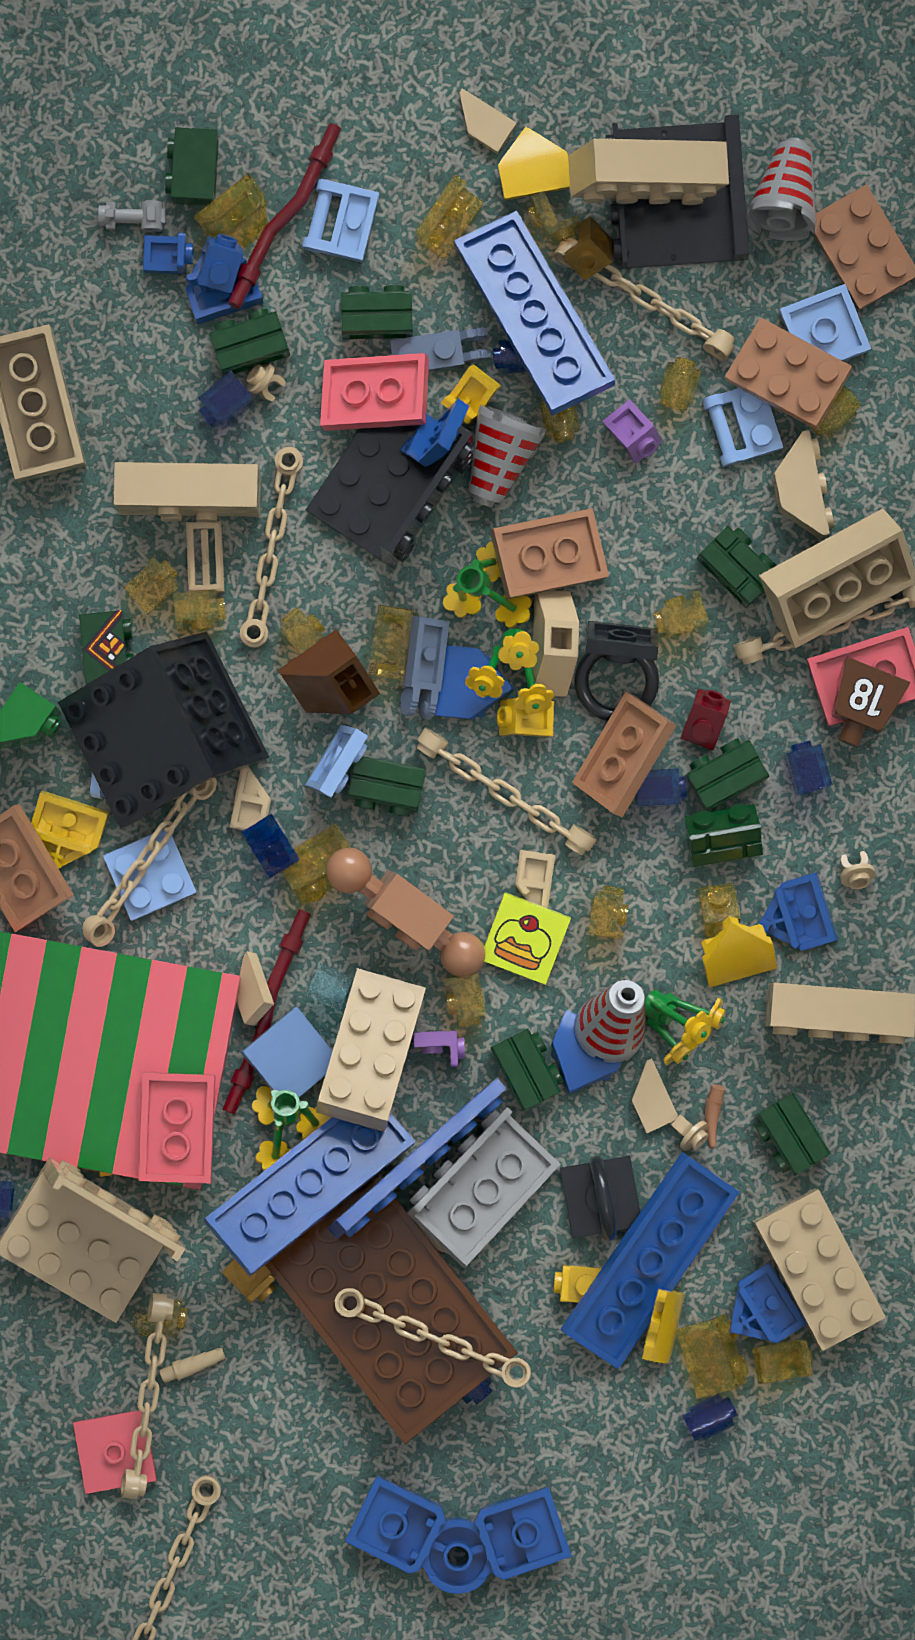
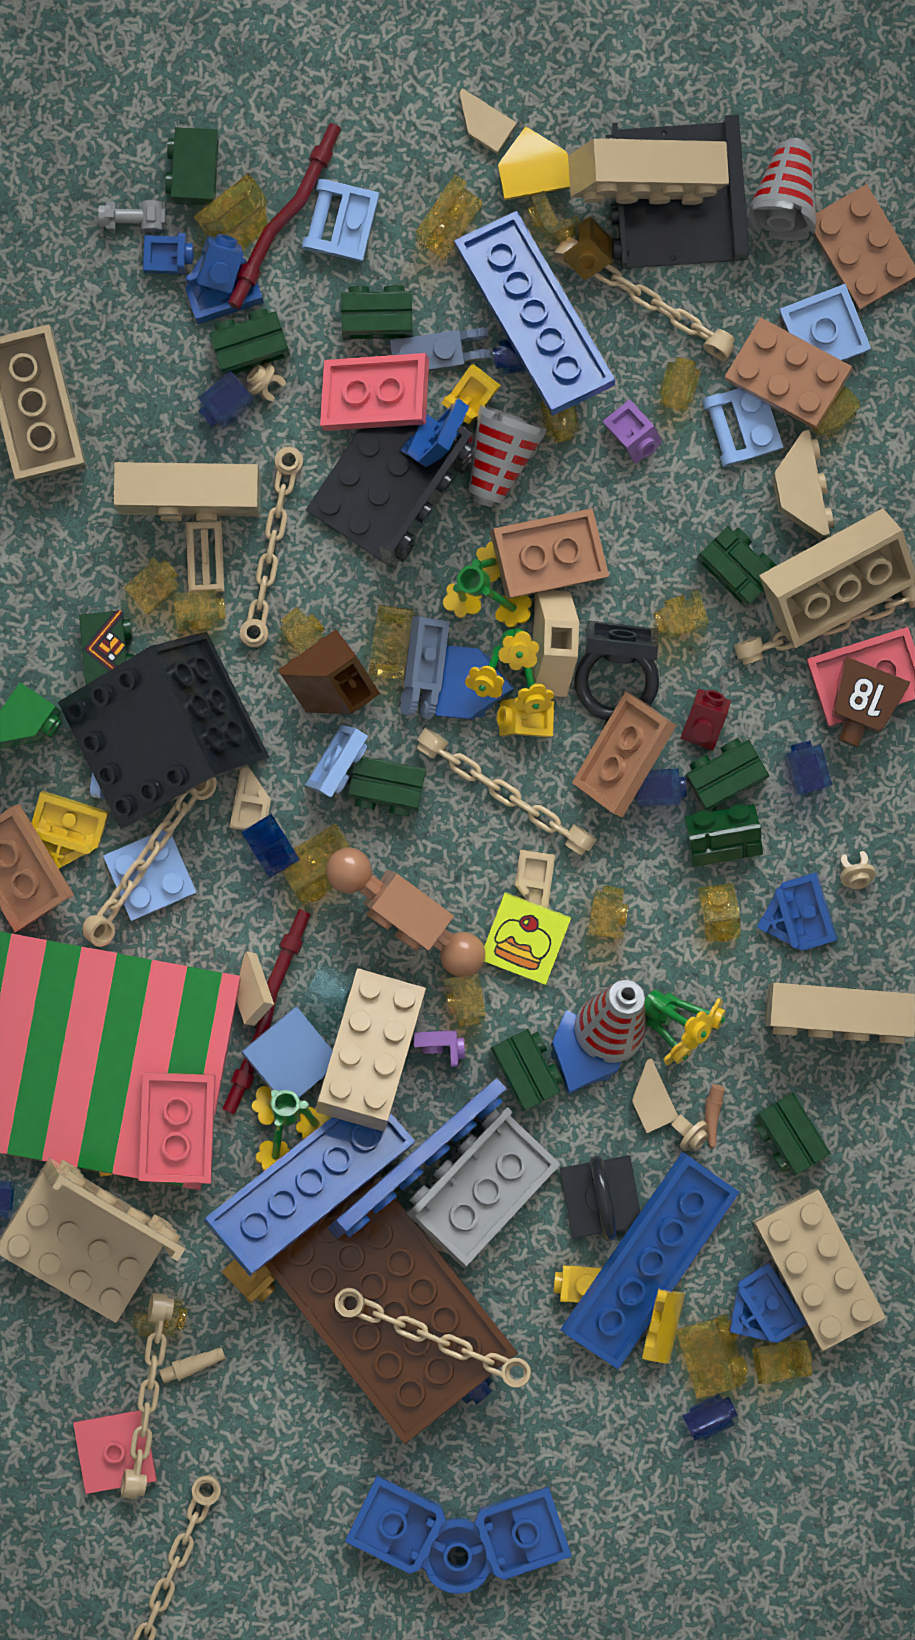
yellow slope [701,916,777,988] -> none

